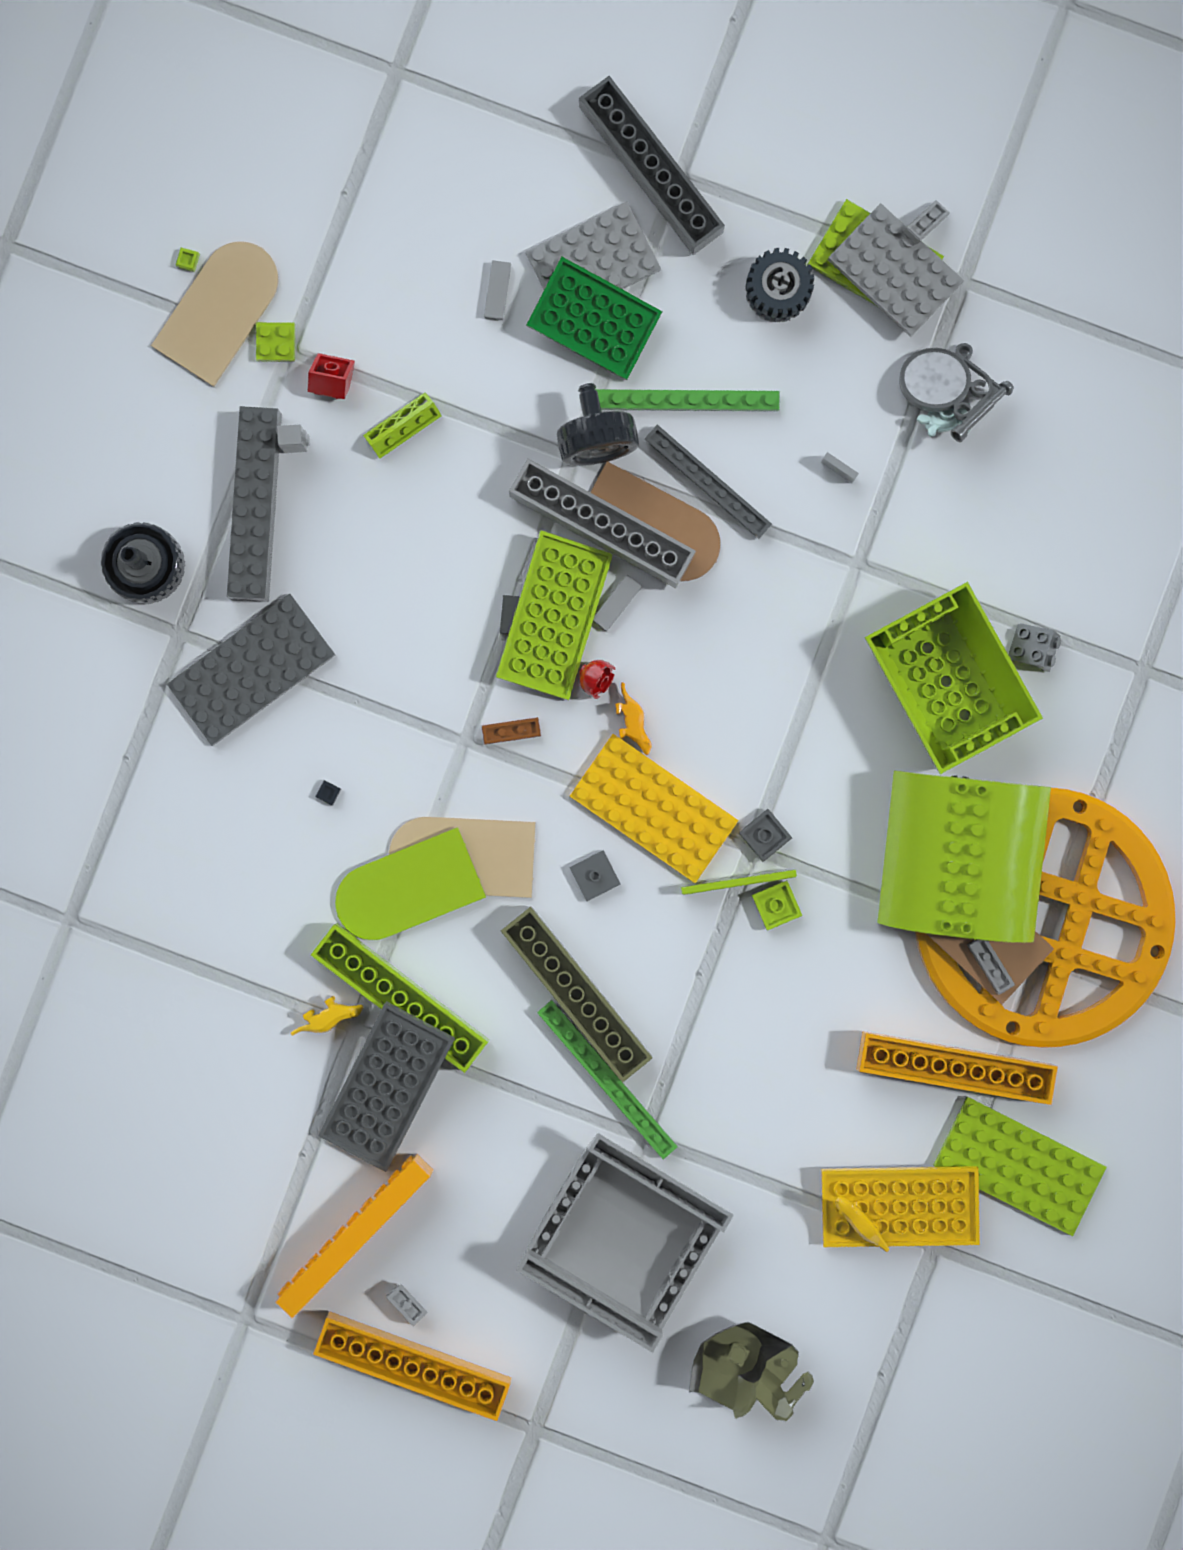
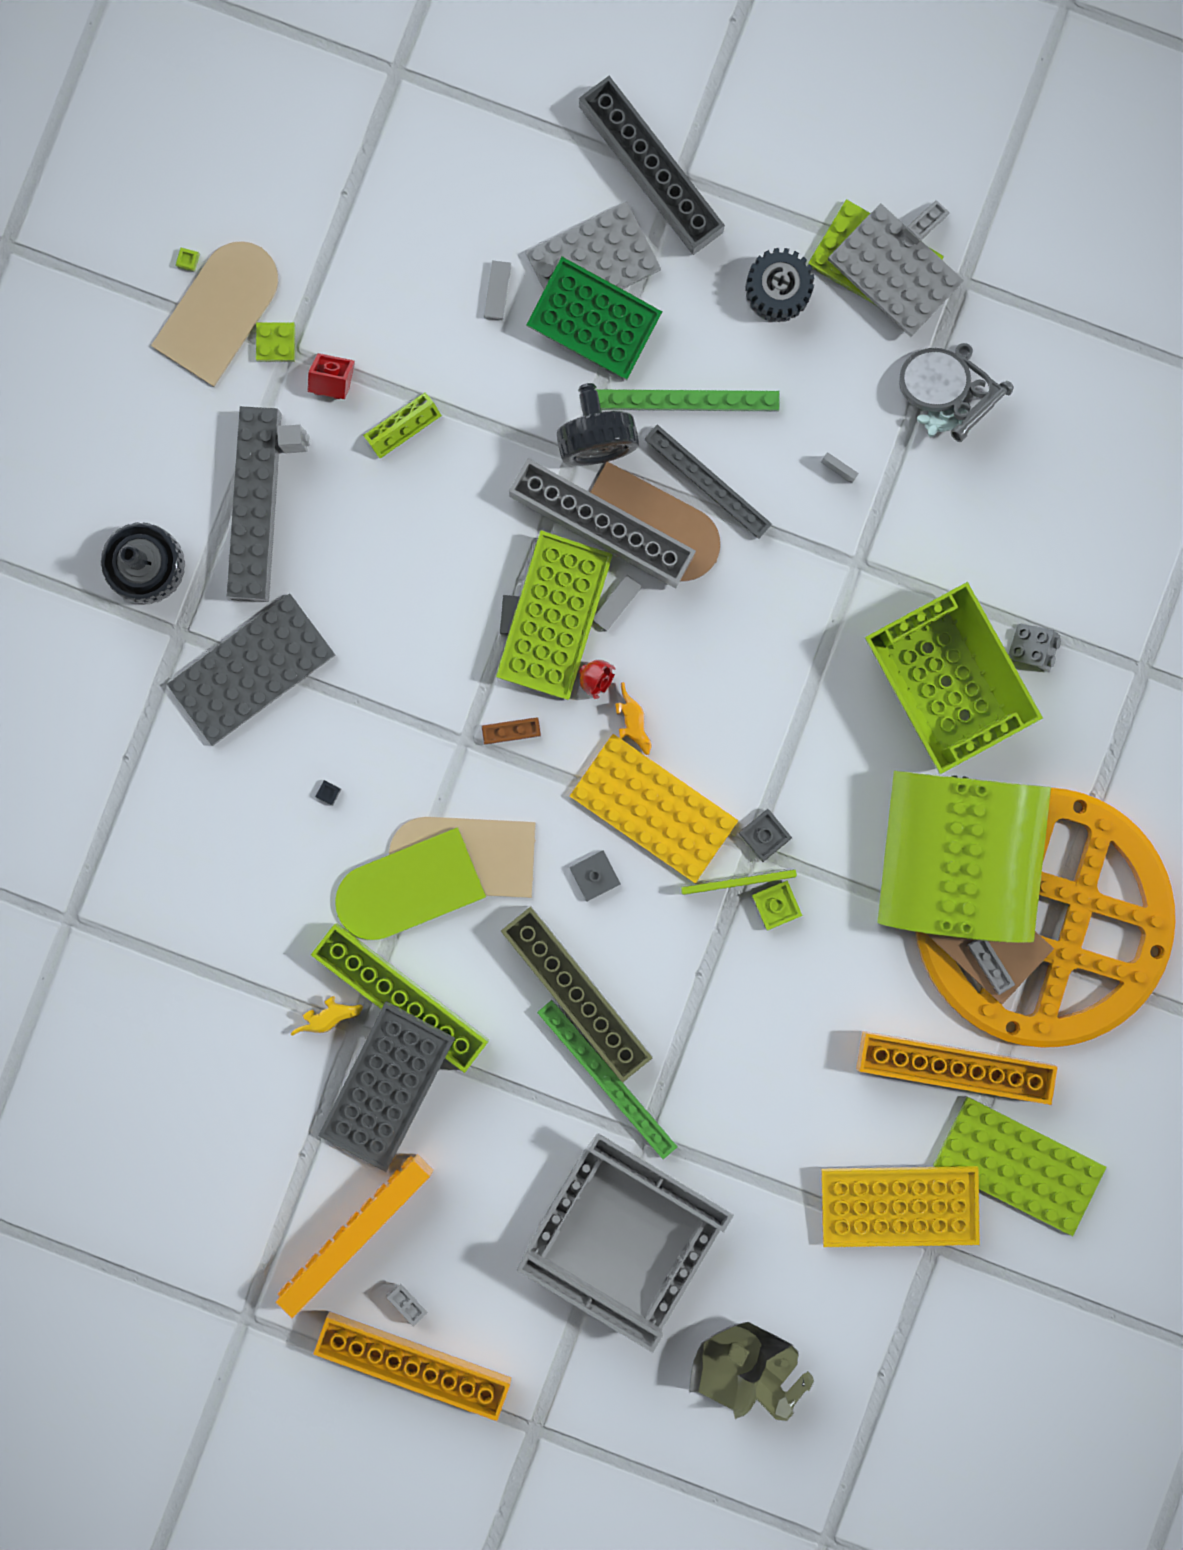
yellow animal [835,1197,889,1252] -> none

